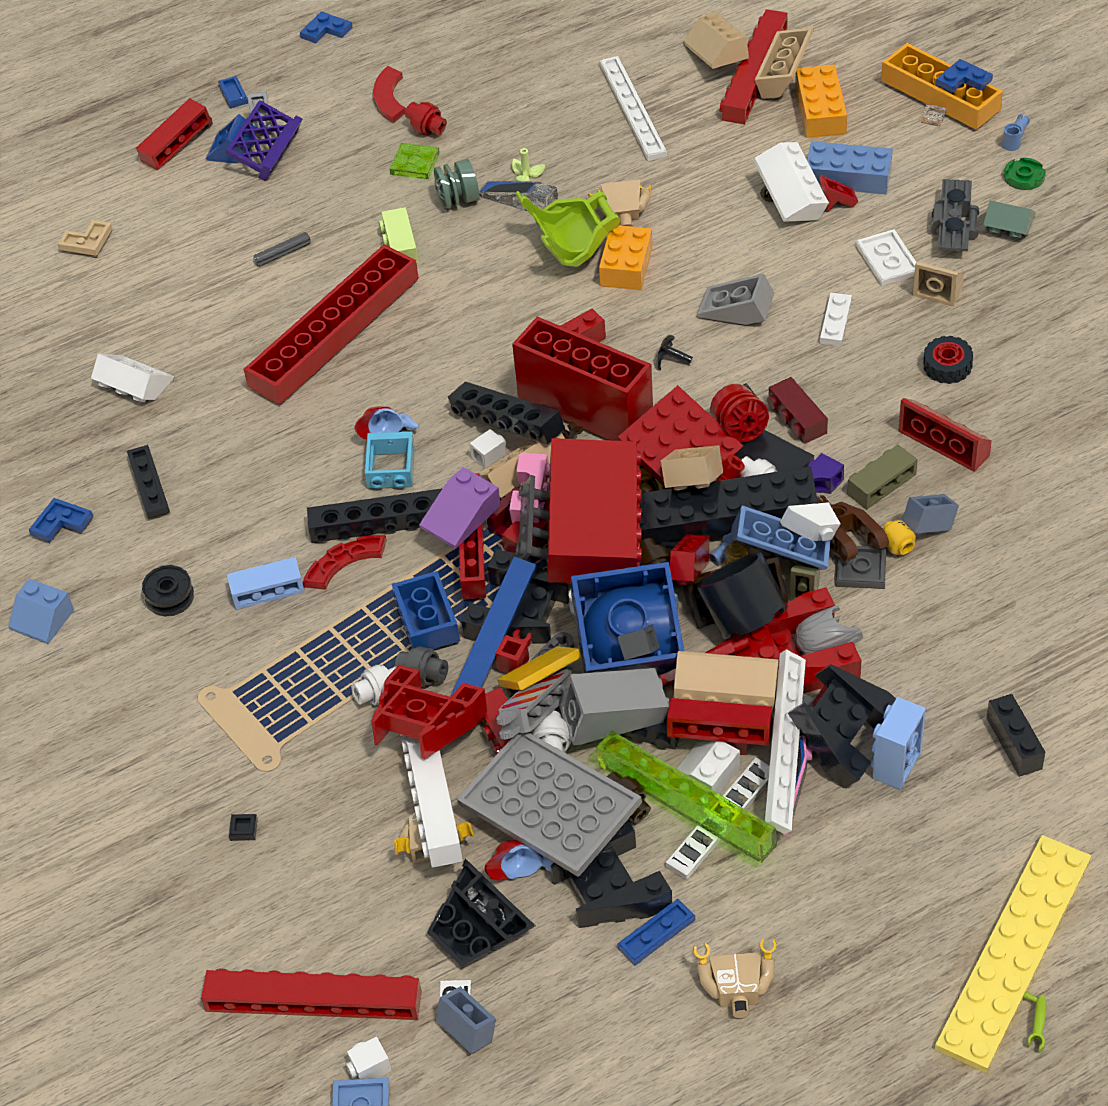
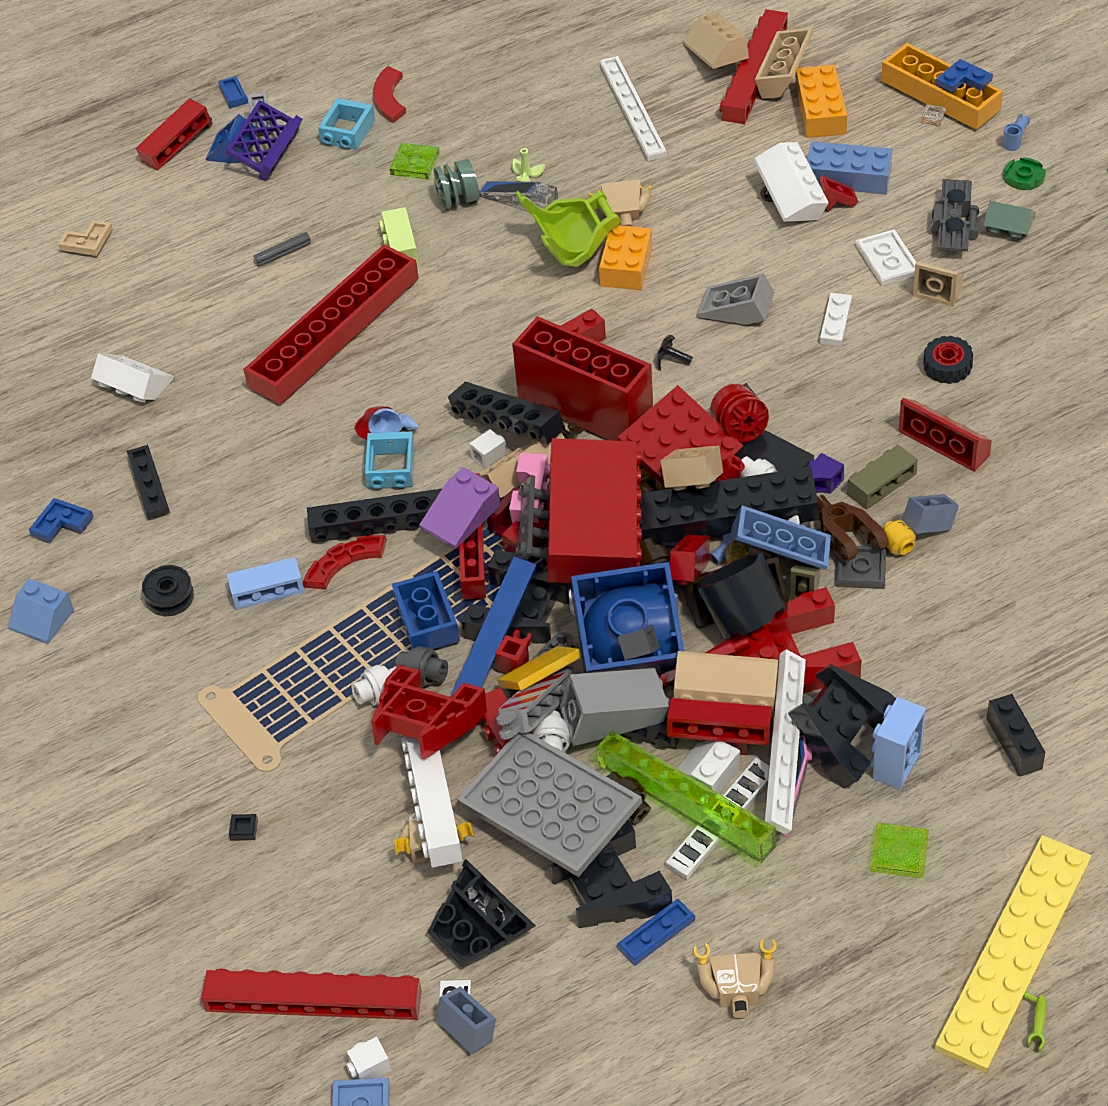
blue plate [300,11,353,43] -> none
red piece [405,101,447,135] -> none
light blue hair [485,840,554,881] -> none
dark red brick [767,377,828,444] -> none
white slope [780,503,840,541] -> none
light grey hair [796,606,863,655] -> none
none -> medium azure window [318,98,375,150]
none -> clear neon green plate [871,822,929,879]

